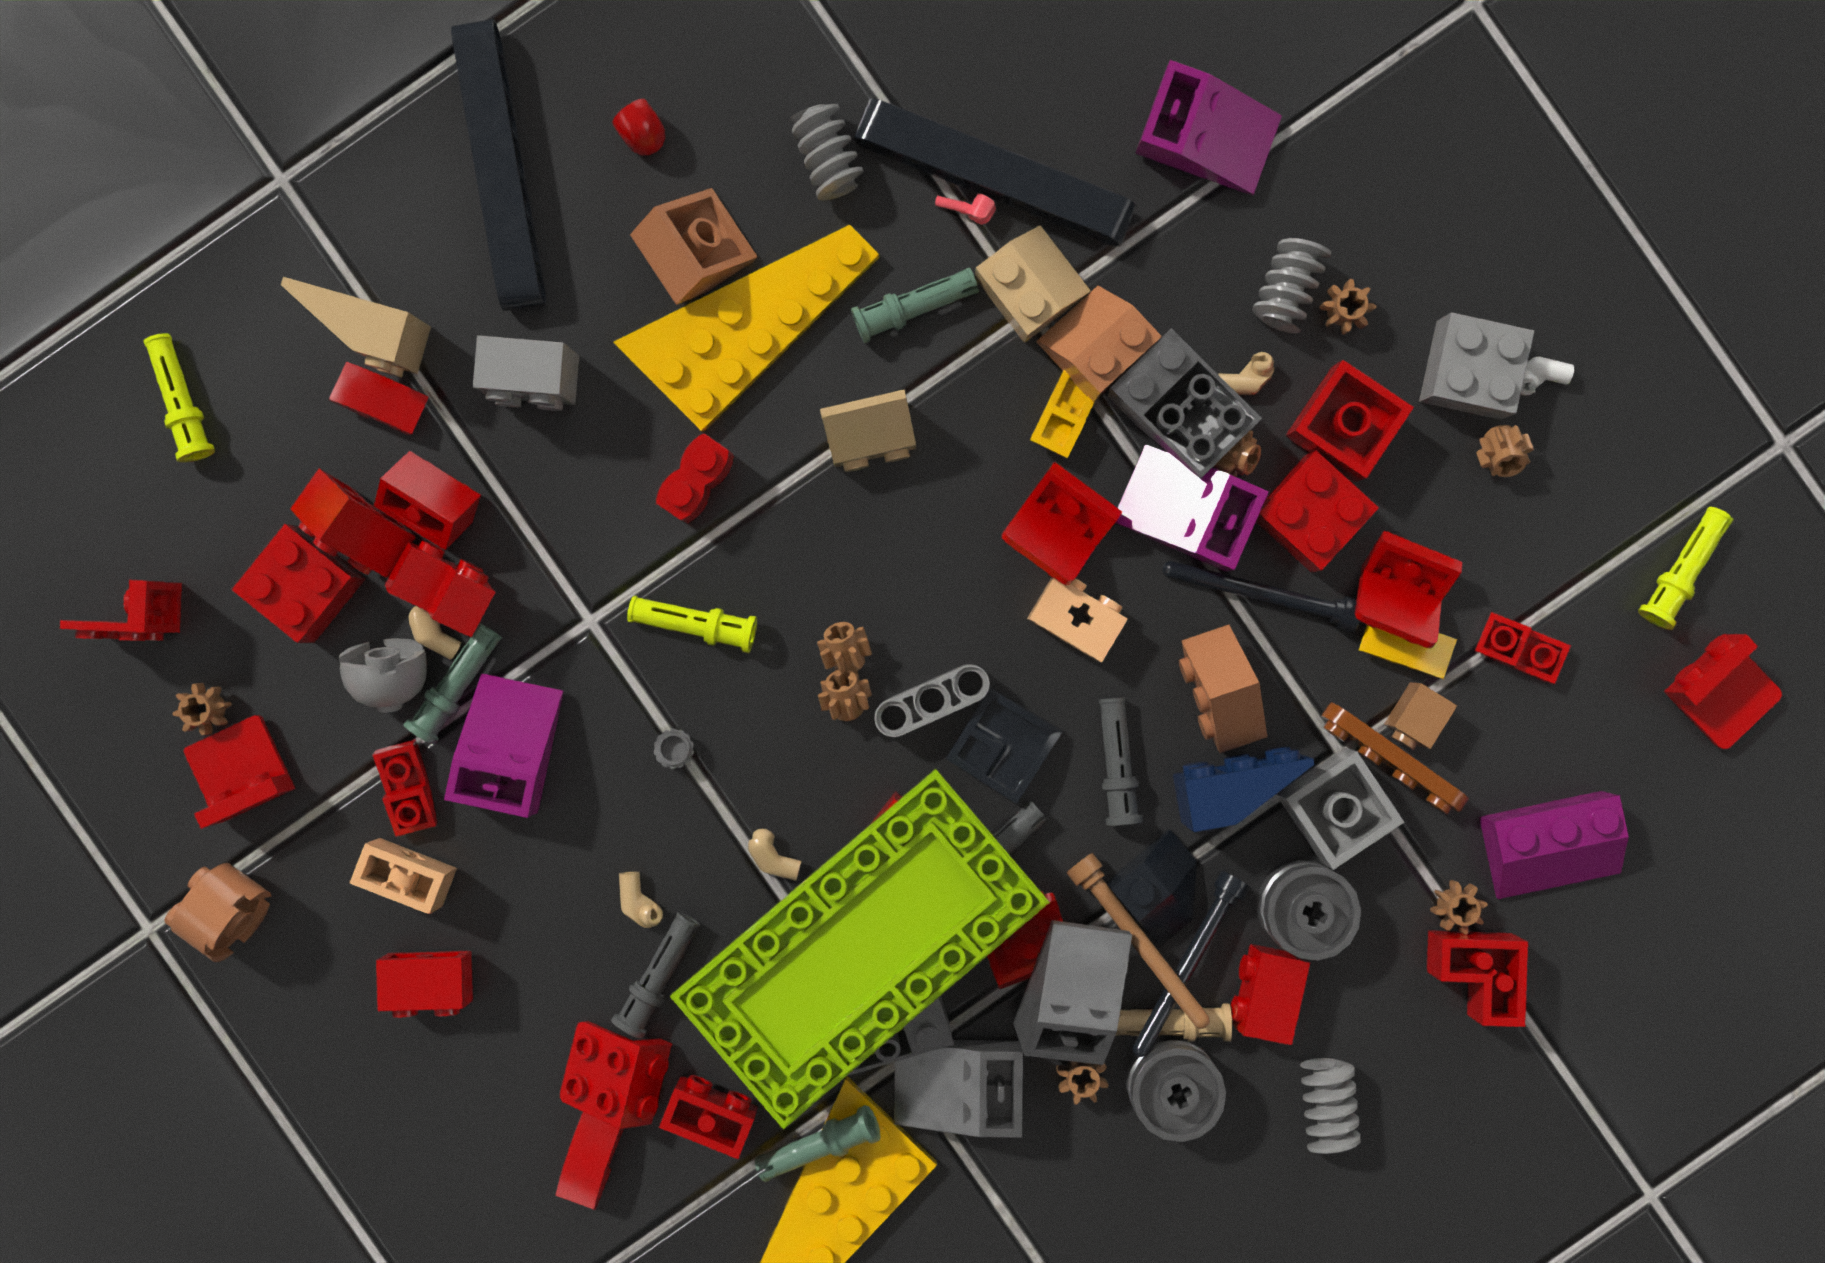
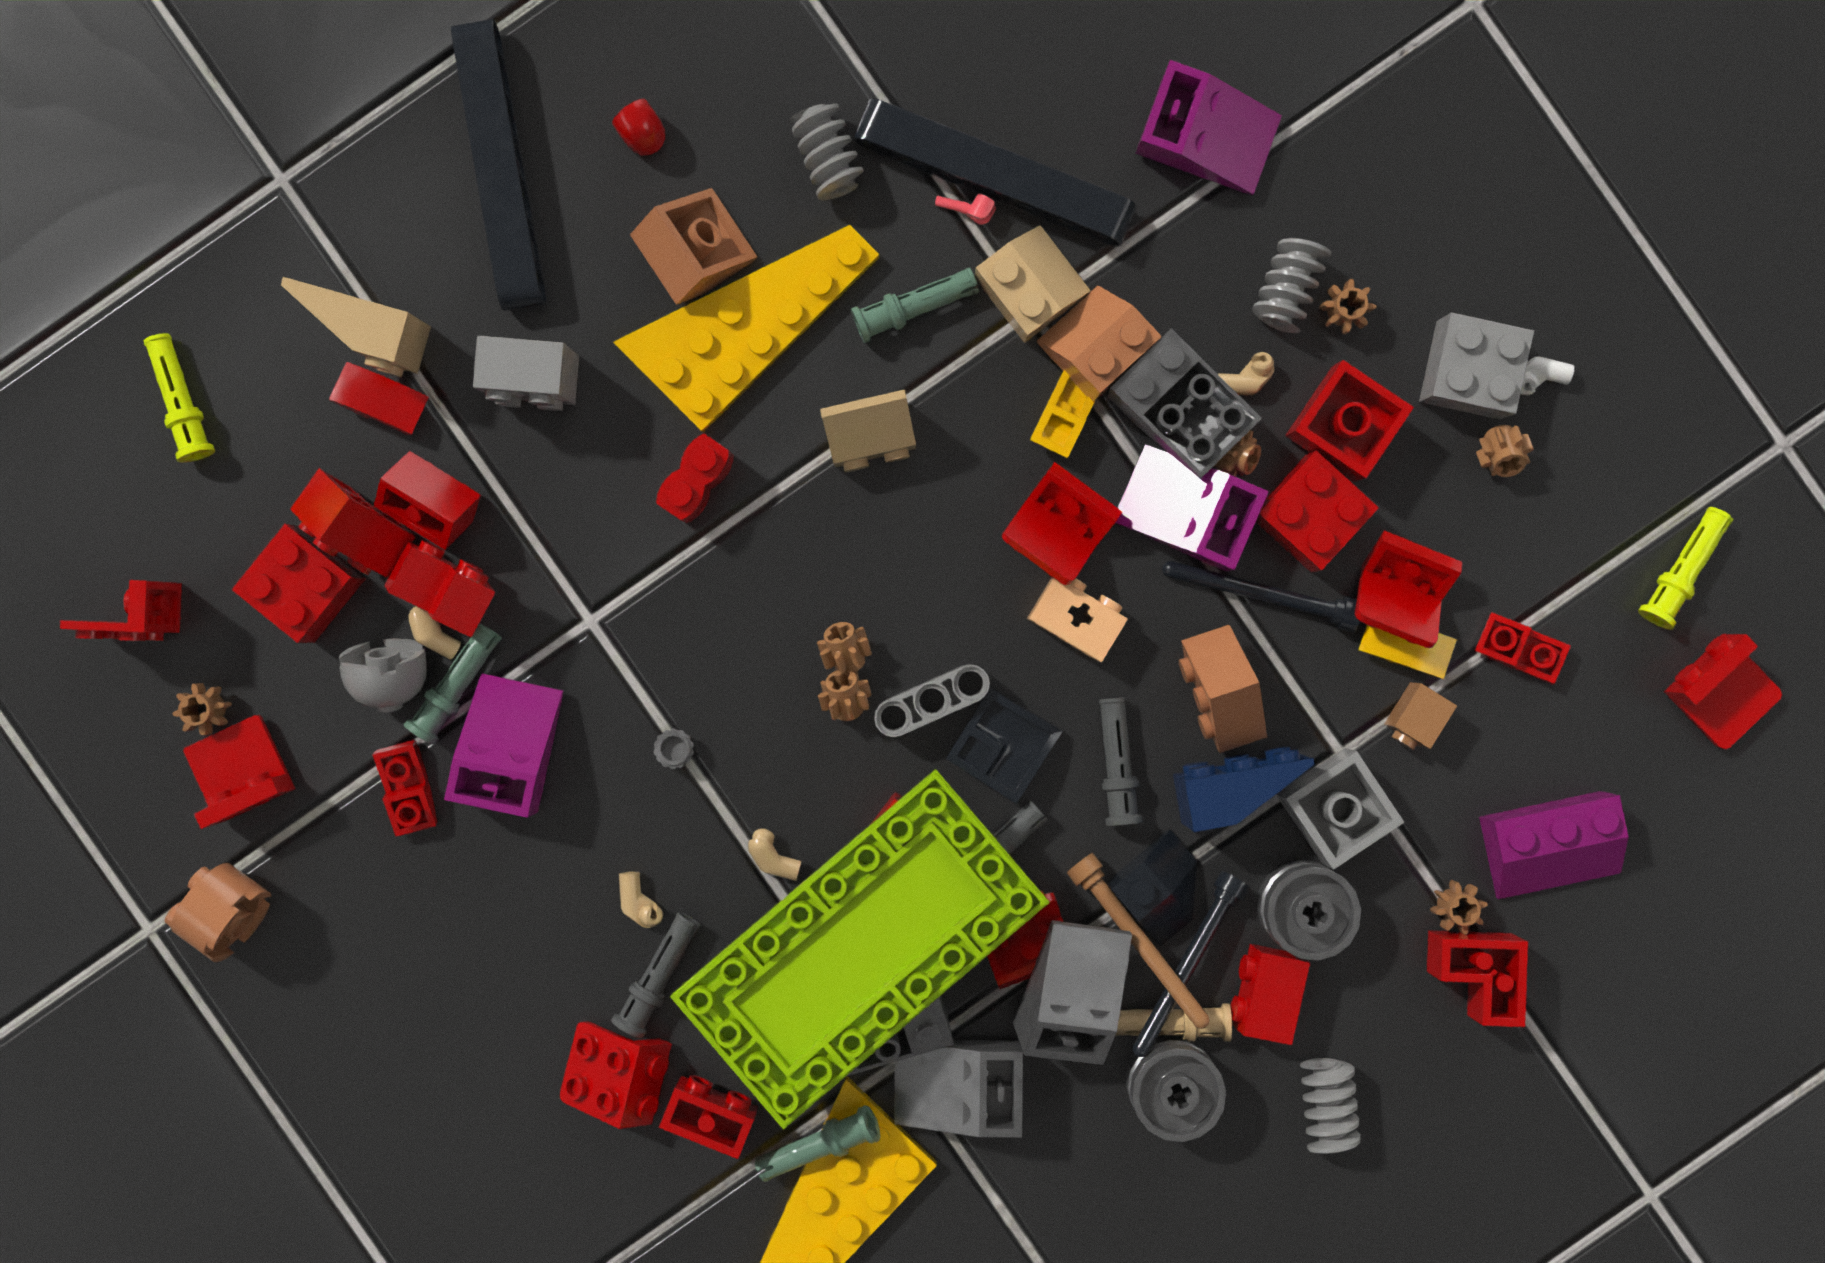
light nougat brick [350,838,457,914] -> none
red brick [376,951,473,1018] -> none
red slope [555,1112,624,1210] -> none
neon yellow pin [627,596,757,653] -> none
medium nougat gear [1056,1061,1109,1104] -> none
dark orange plate [1321,702,1469,814] -> none

